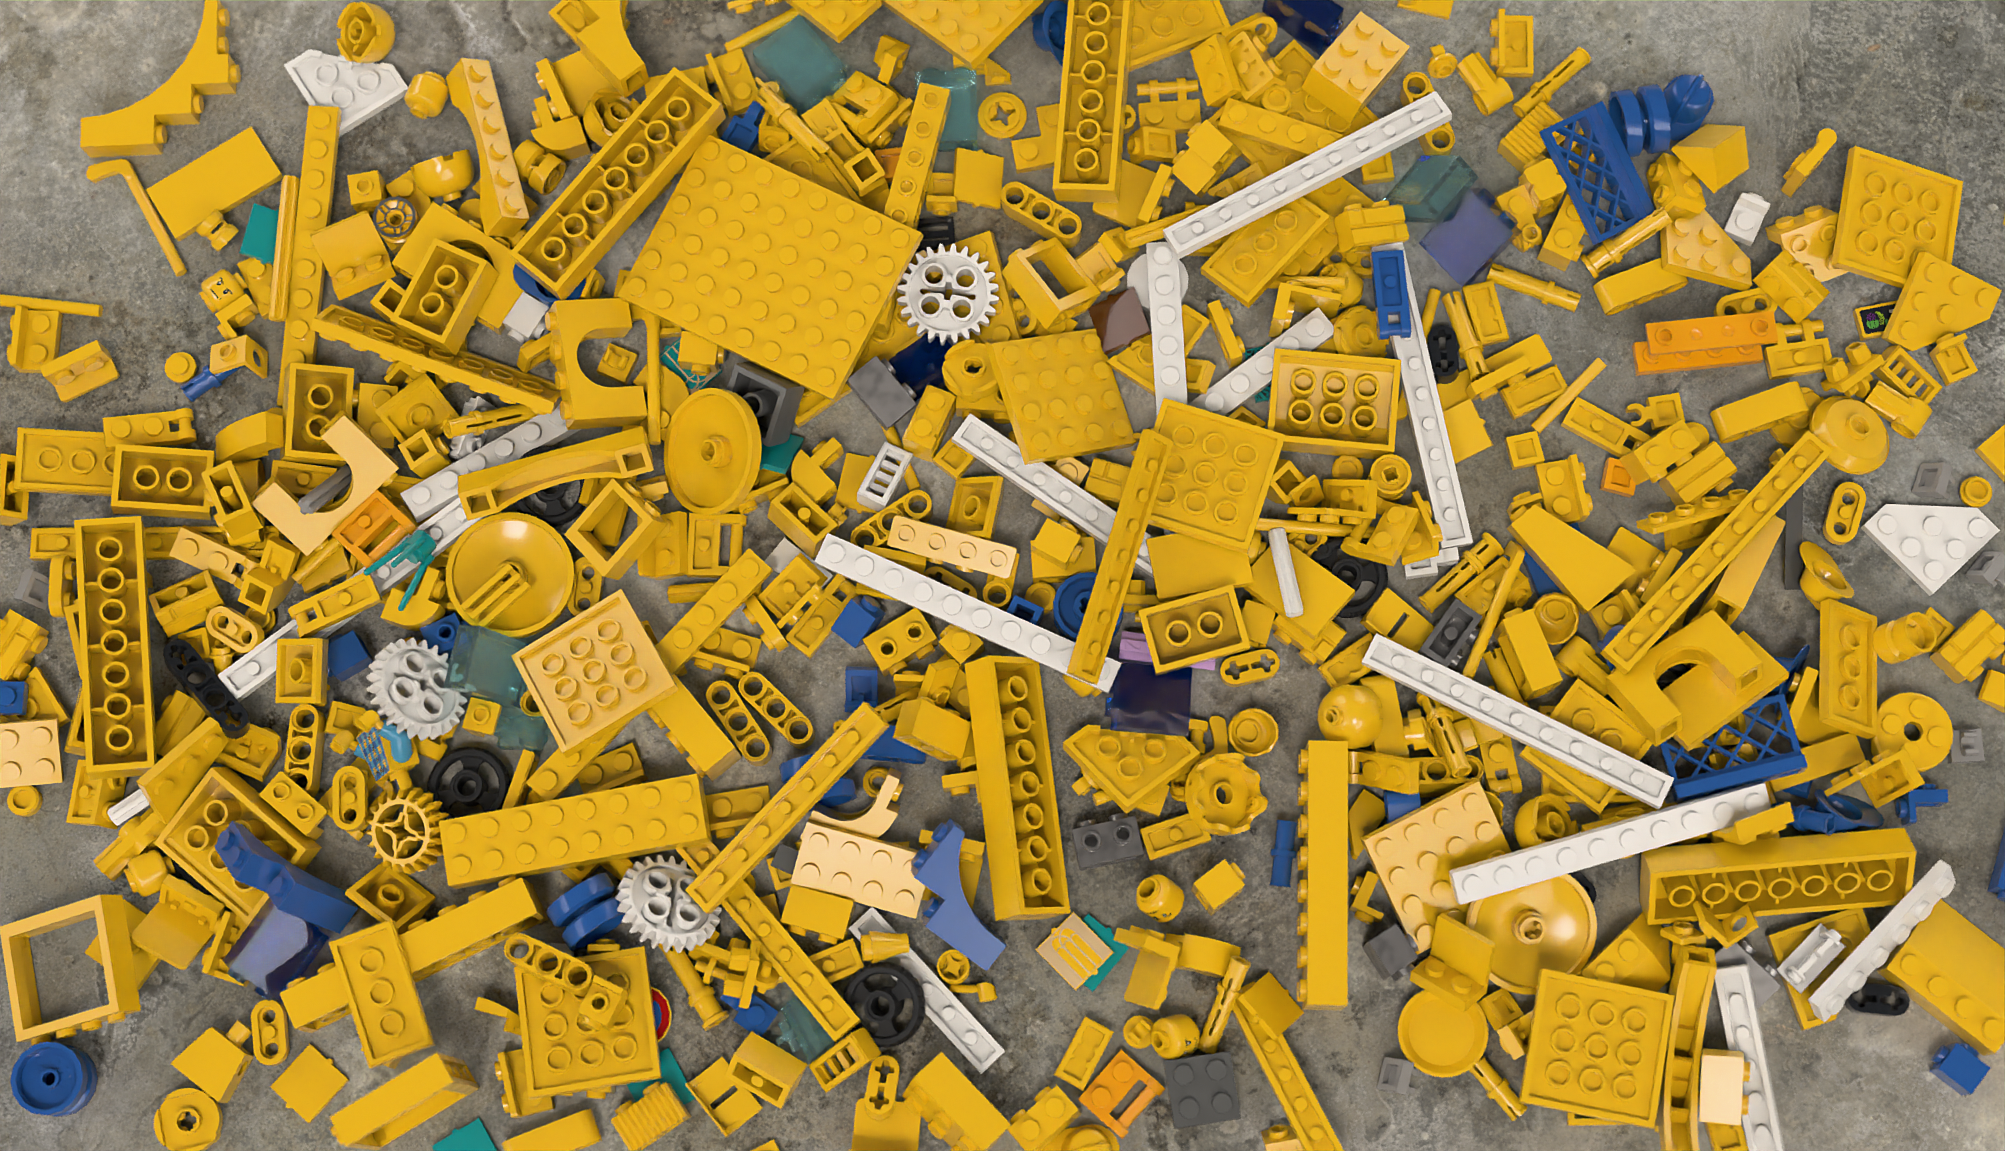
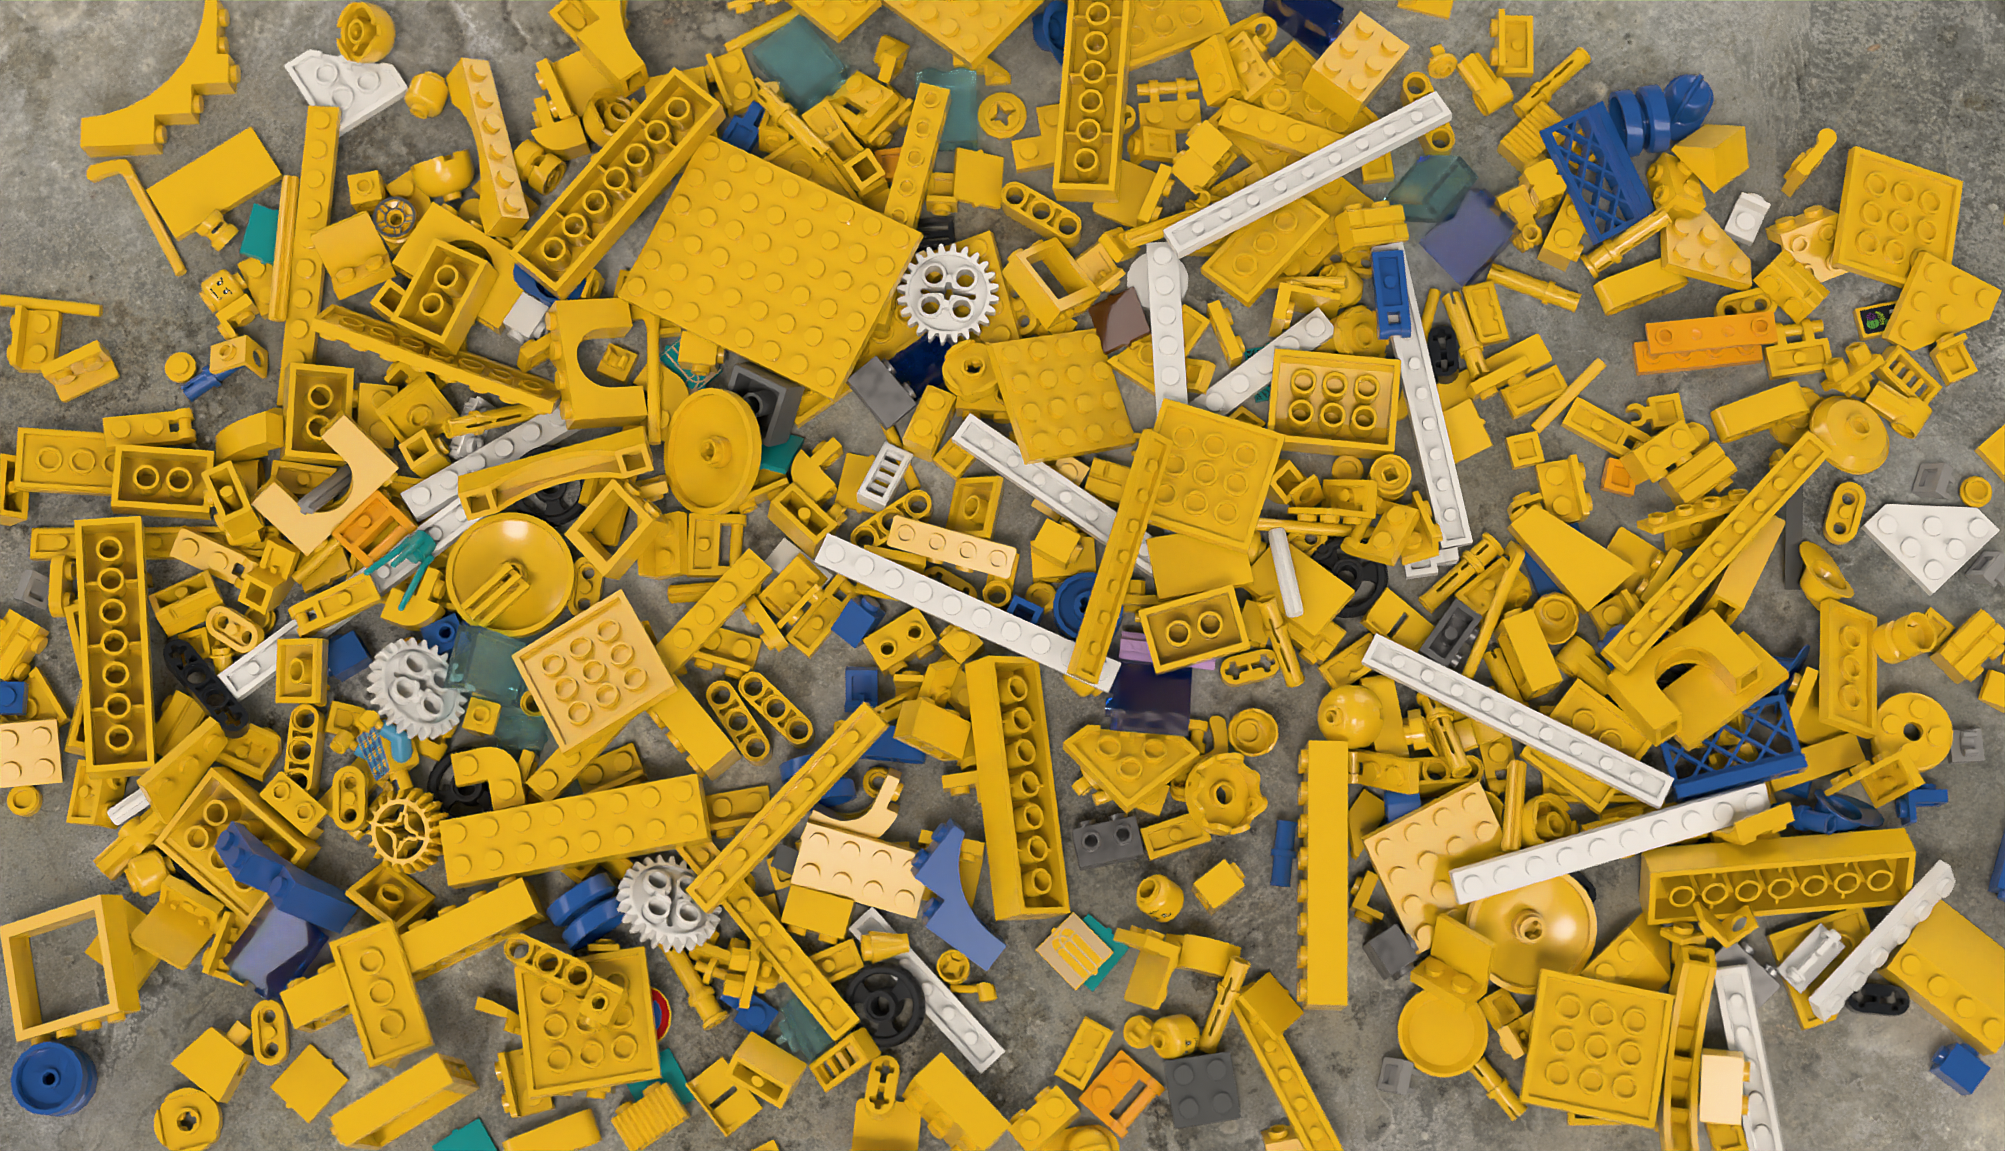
none -> yellow plate [450,747,528,811]
none -> yellow hand [1189,186,1224,208]
none -> yellow pin [1256,594,1305,688]
none -> yellow axle [1501,760,1527,853]

